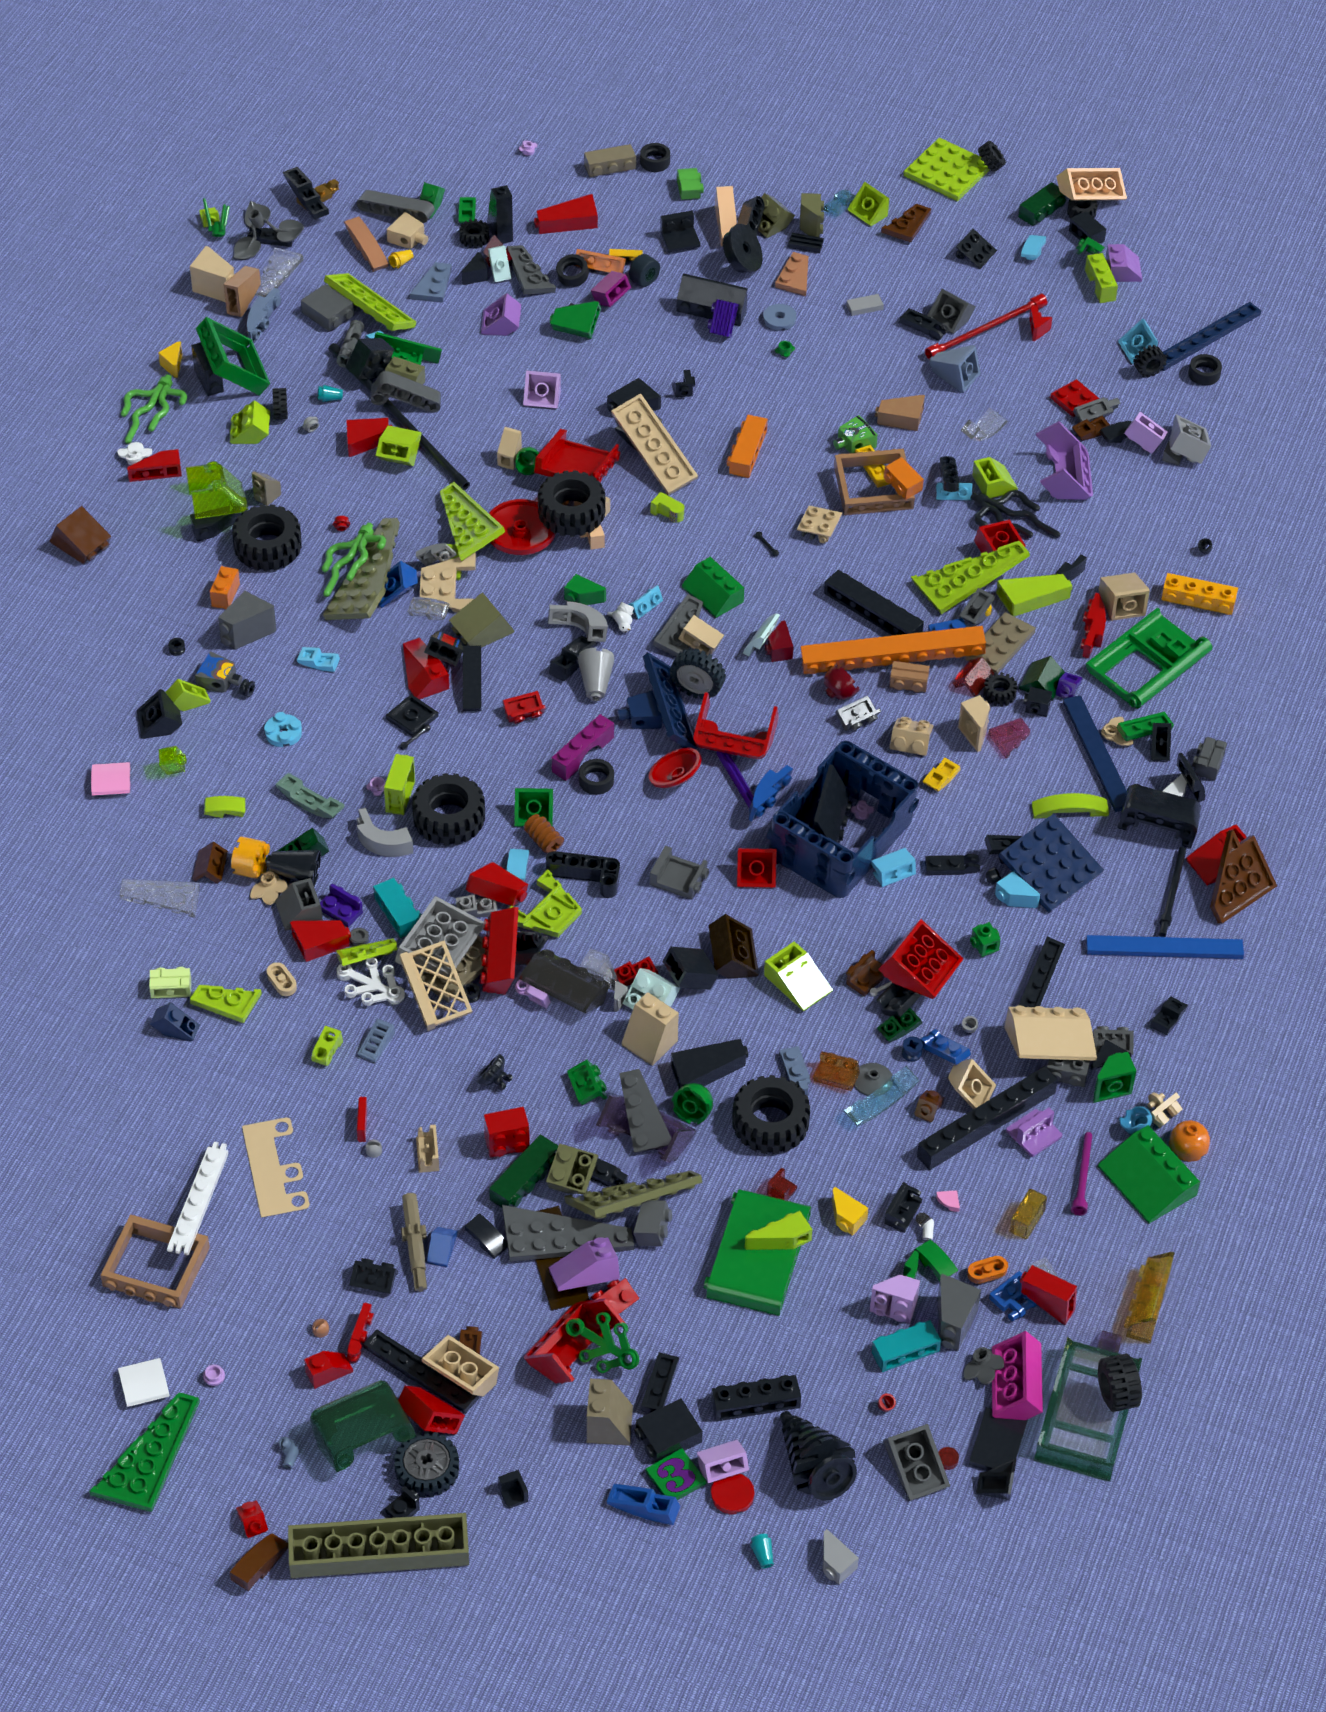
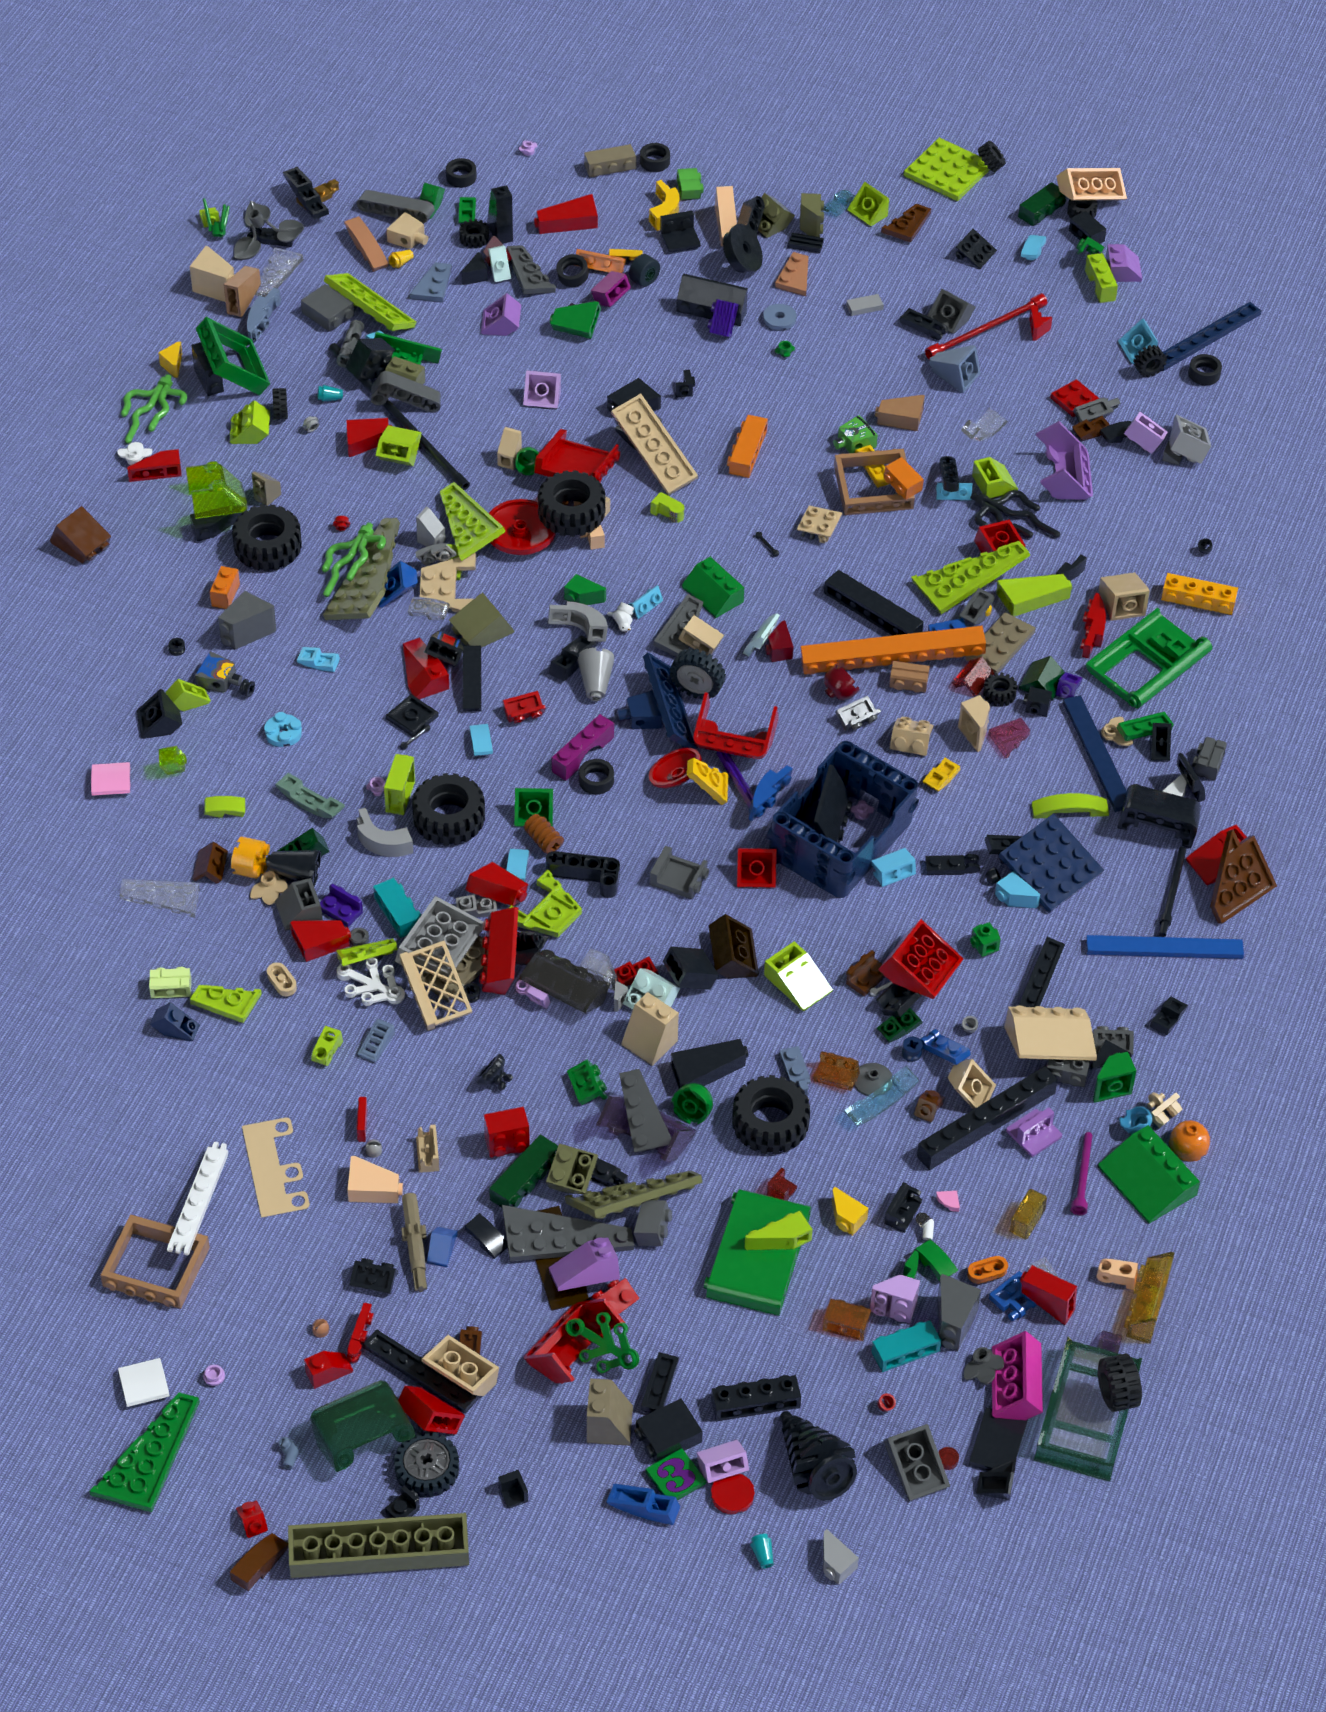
none -> light nougat slope [348,1156,403,1203]
none -> light grey slope [416,507,446,547]
none -> black tyre [446,158,477,188]
none -> medium azure slope [469,724,493,756]
none -> yellow arch [649,180,679,231]
none -> yellow wing [687,758,728,805]
none -> clear orange brick [823,1298,871,1341]
none -> light nougat leg [1096,1258,1138,1290]

